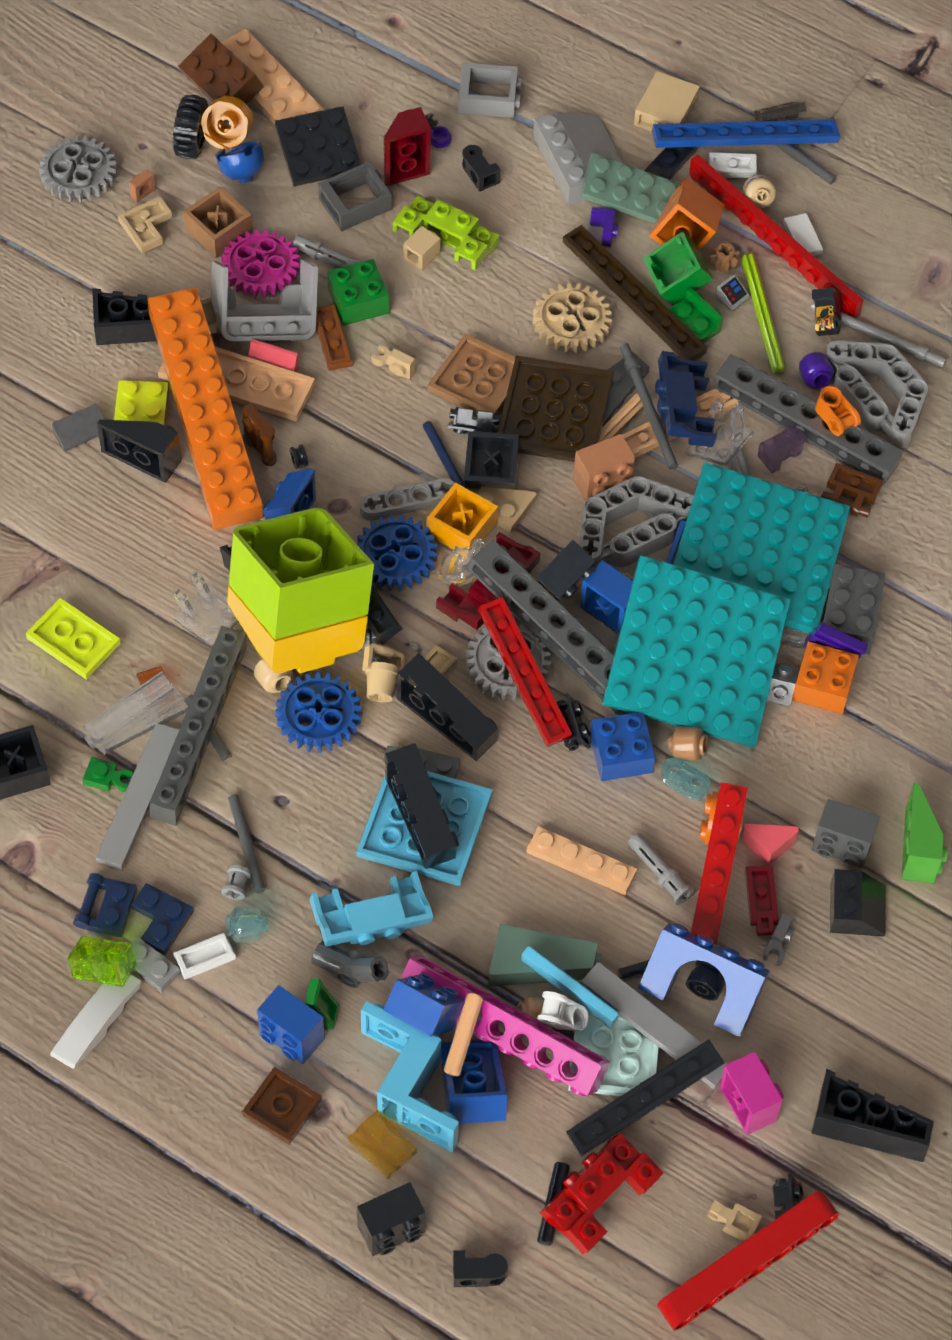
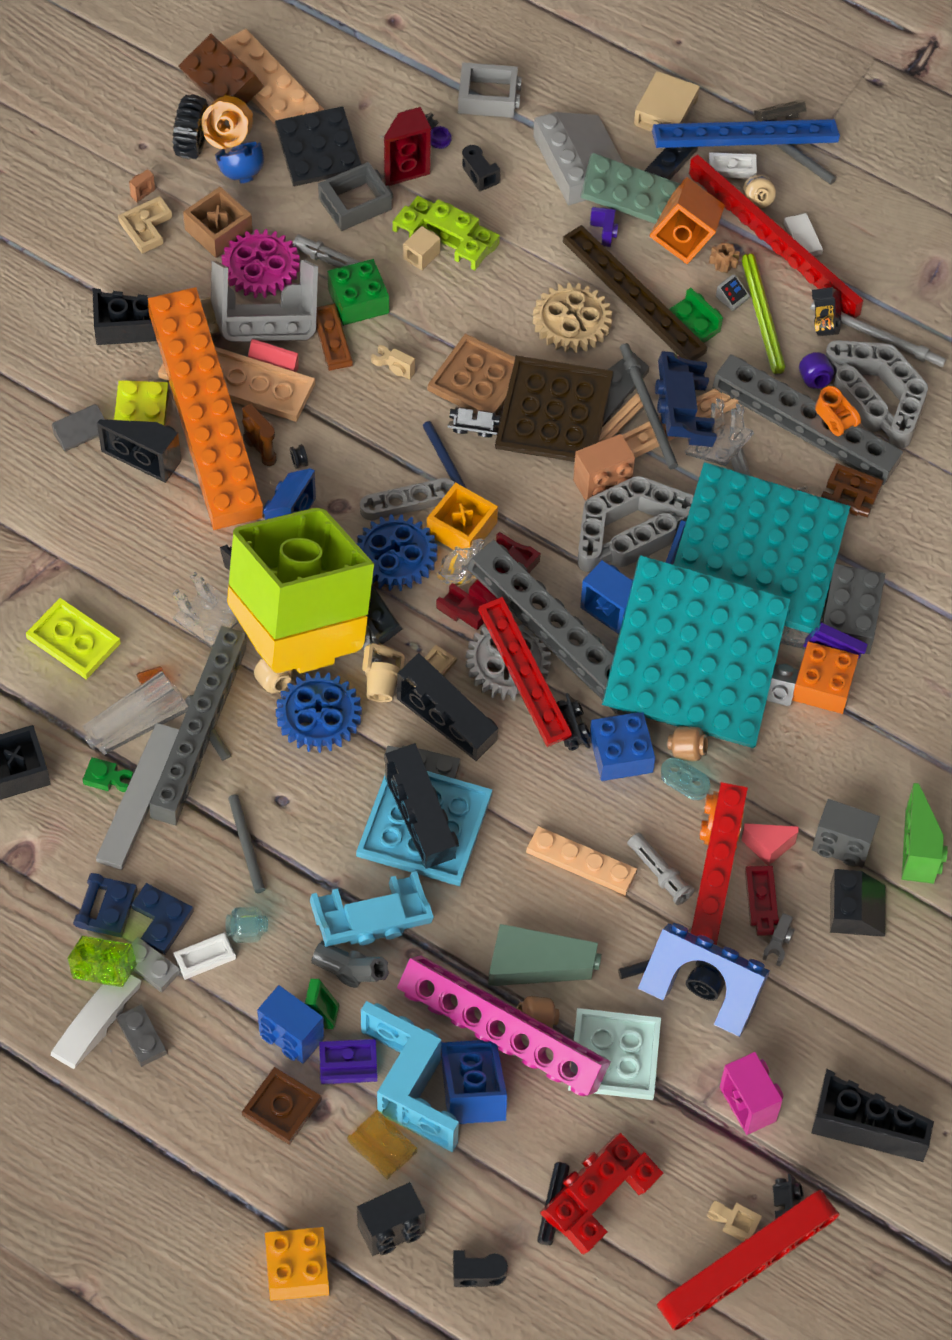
light grey gear [39,135,117,202] -> none
light grey bush [221,864,251,900] -> none
brick [383,973,465,1037] -> none
light nougat axle [444,993,483,1076] -> none
black brick [464,431,521,490] -> none
tan wing [476,487,537,533] -> none
medium azure tile [521,946,618,1028] -> none
black brick [536,540,597,600] -> none
white piece [537,991,589,1031] -> none
black tile [566,1039,725,1157] -> none
light grey tile [580,962,729,1090] -> none
green container [643,231,713,306] -> none
clear purple leg [758,428,805,474] -> none
none -> flat silver plate [116,1004,167,1067]
none -> light orange brick [265,1227,329,1301]
none -> dark purple plate [319,1039,378,1084]

